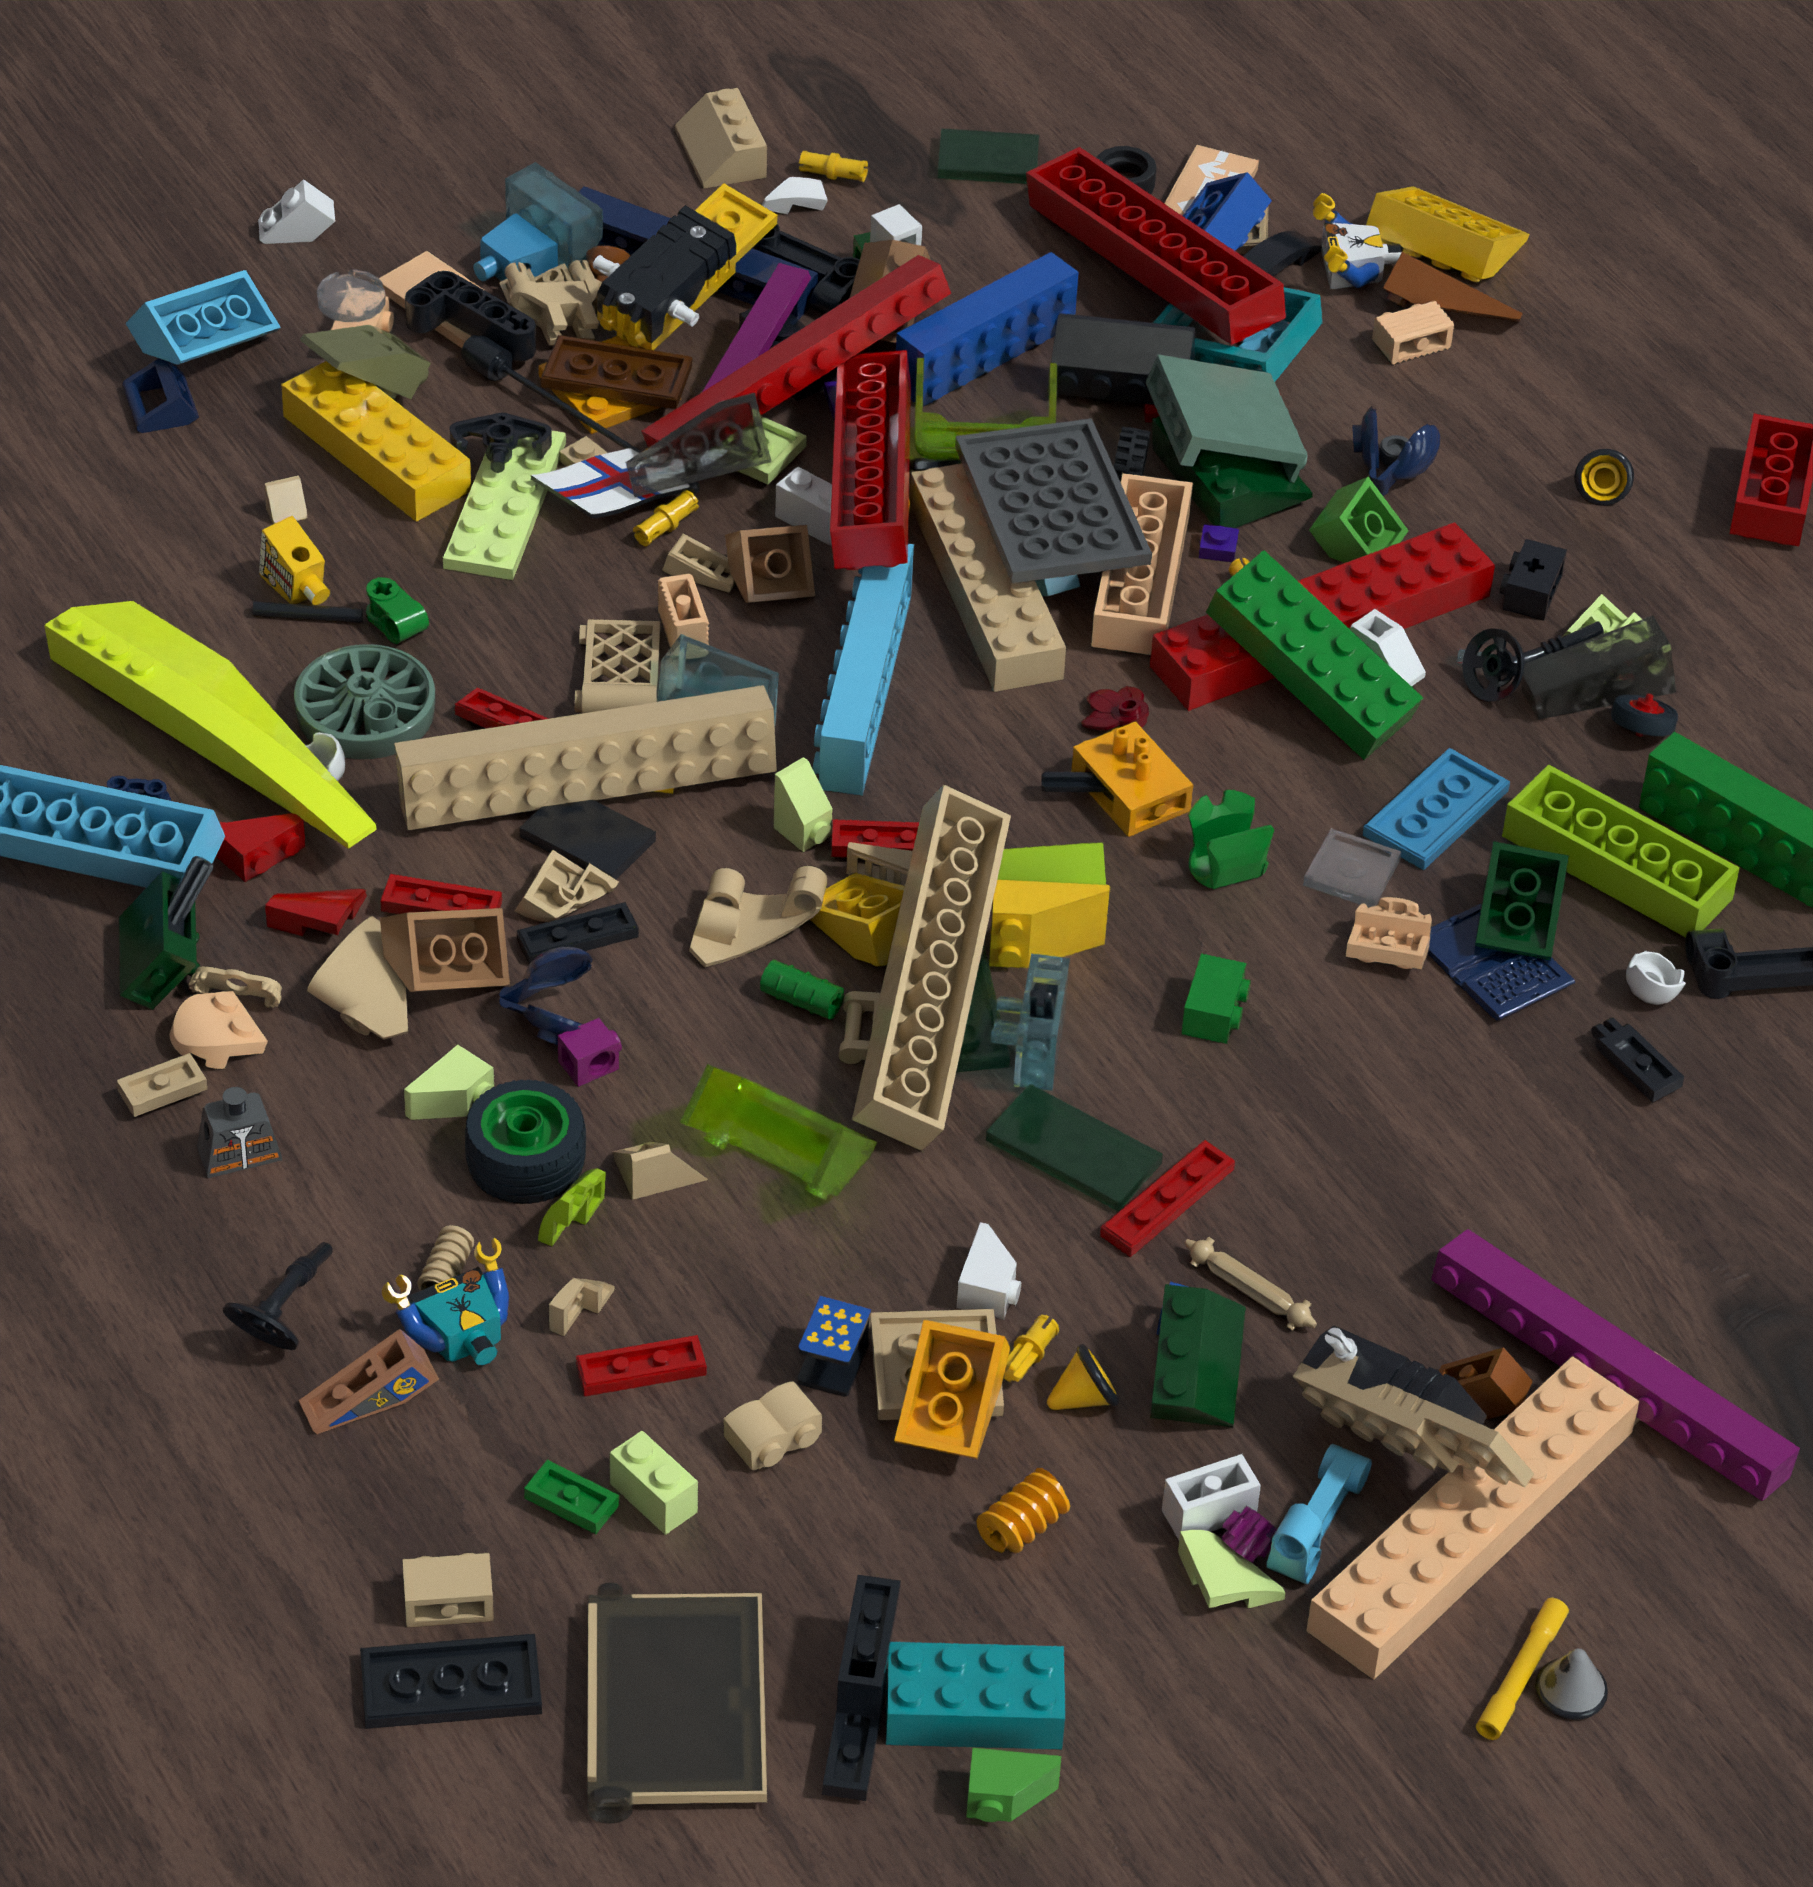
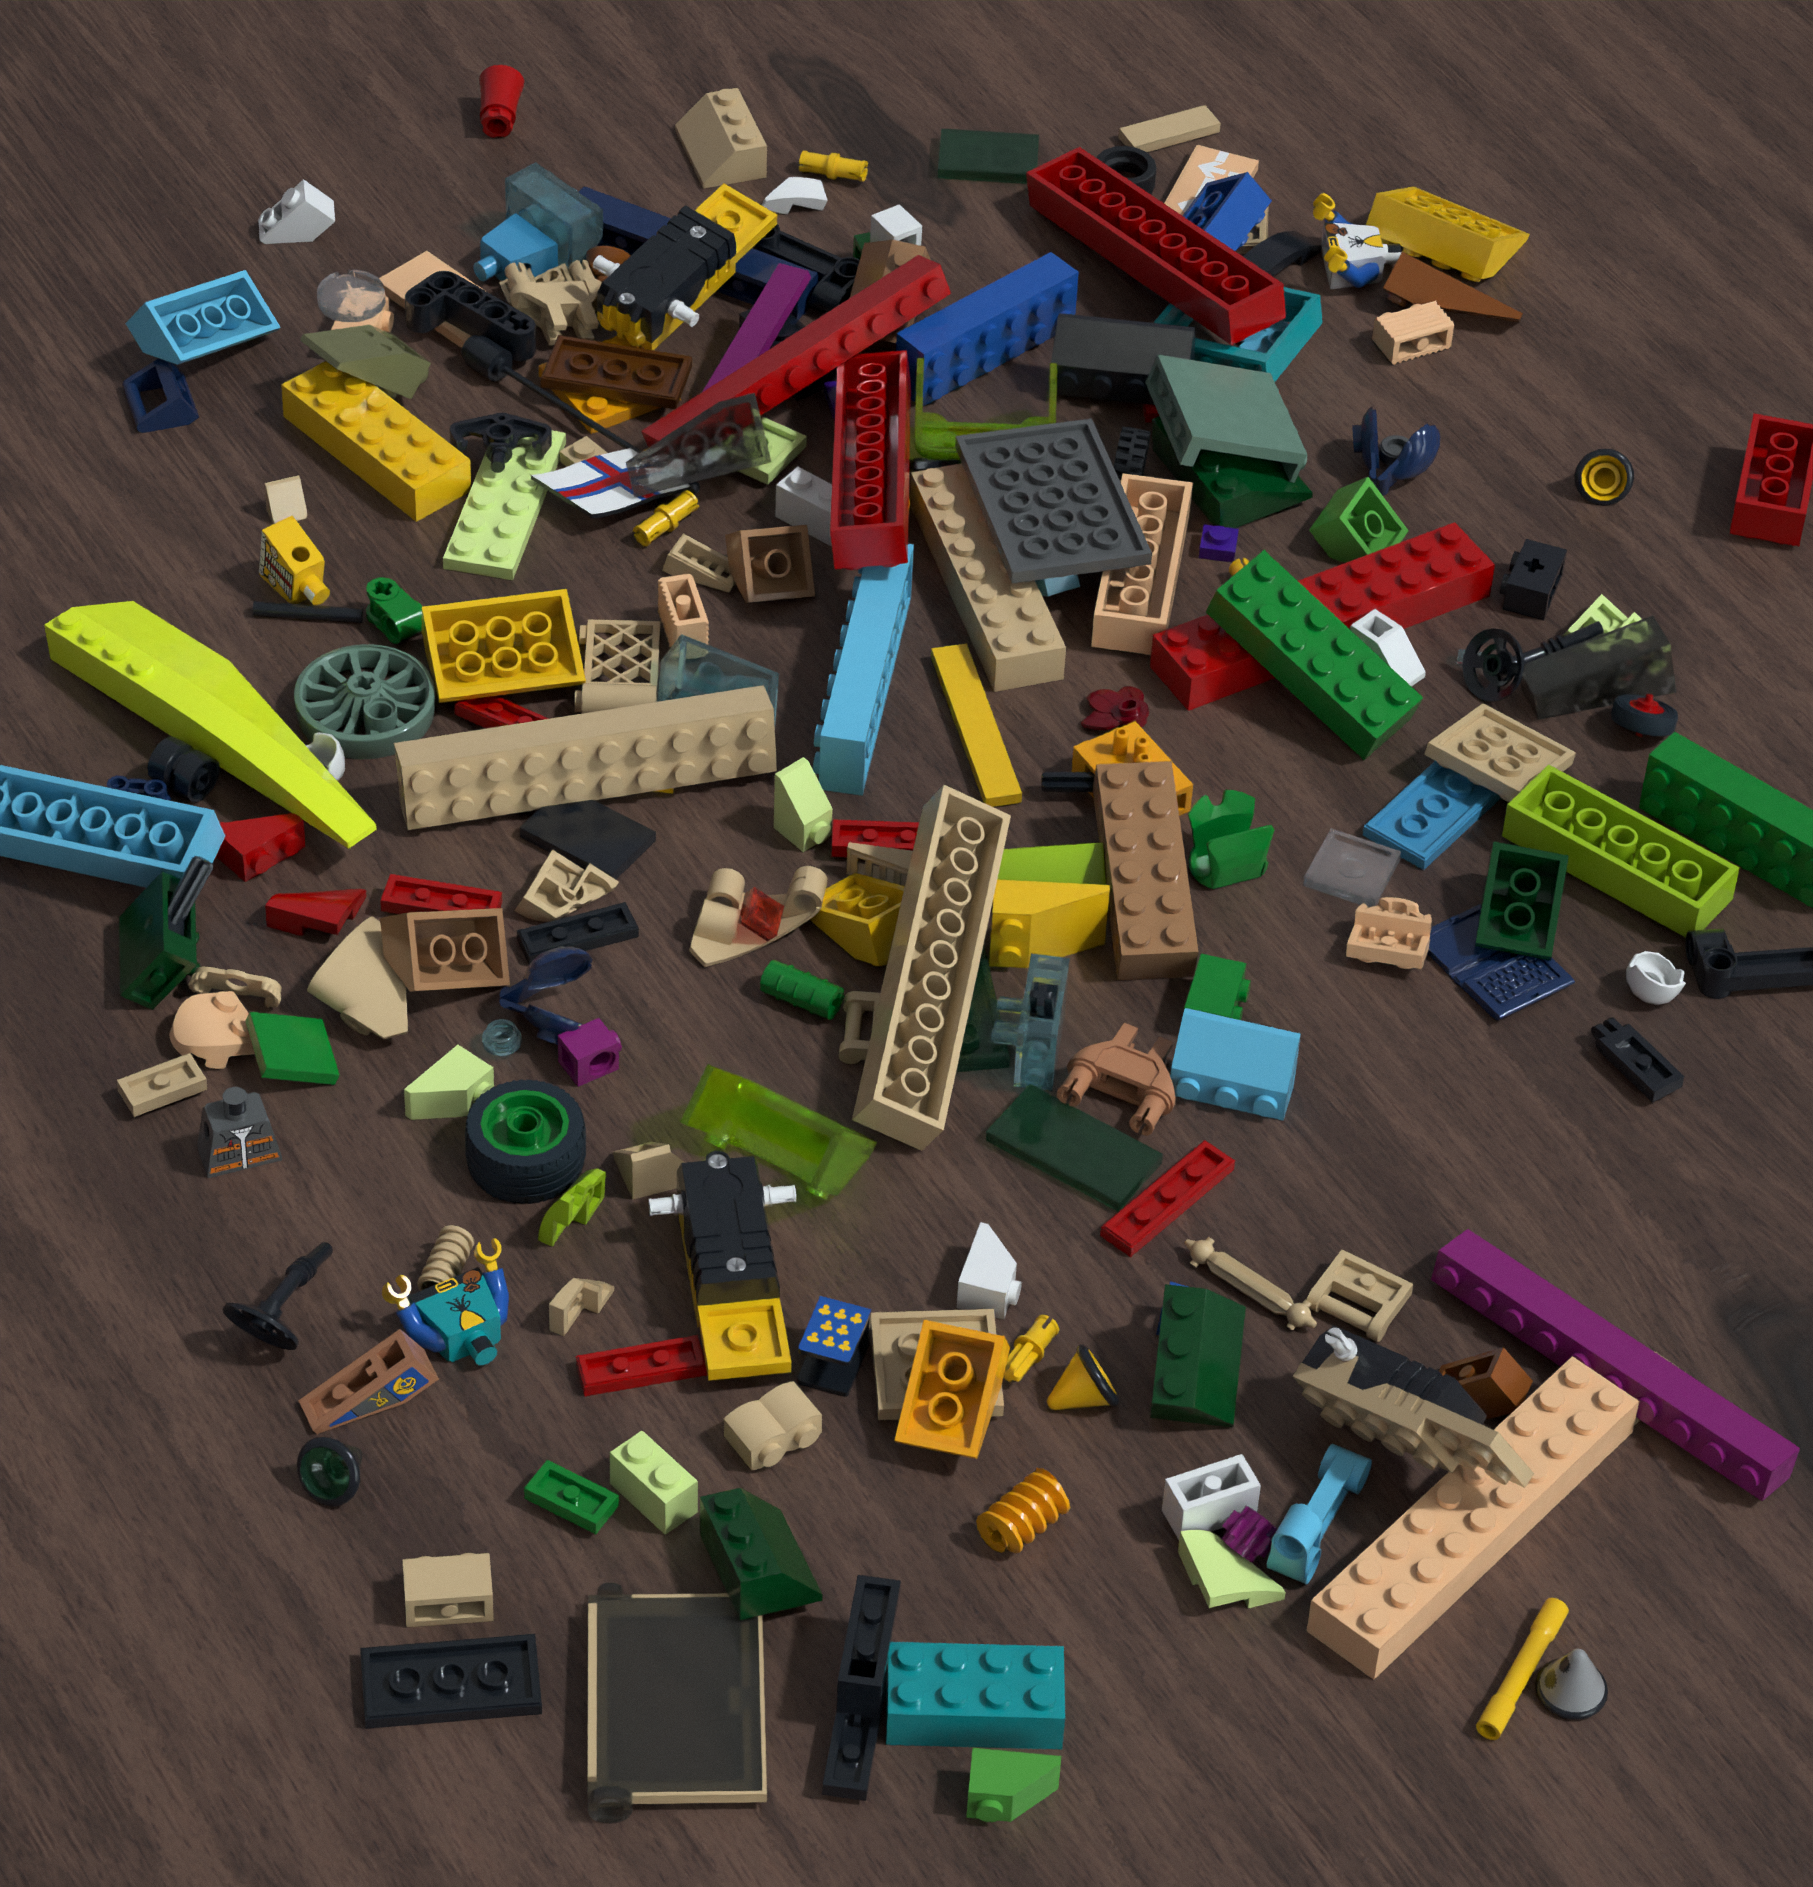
none -> black wheel [147,736,220,802]
none -> green tile [245,1012,340,1085]
none -> hat [297,1437,363,1506]
none -> yellow slope [422,589,586,703]
none -> red plant [479,65,525,138]
none -> clear light blue plate [482,1019,522,1056]
none -> piece [648,1150,796,1381]
none -> dark green slope [700,1488,823,1620]
none -> clear red plate [738,887,784,942]
none -> yellow tile [931,643,1022,807]
none -> nougat connector [1057,1023,1175,1136]
none -> medium nougat brick [1093,761,1199,980]
none -> tan tile [1118,105,1221,152]
none -> medium azure slope [1170,1008,1301,1121]
none -> tan plate [1306,1250,1413,1342]
none -> tan plate [1424,703,1576,802]

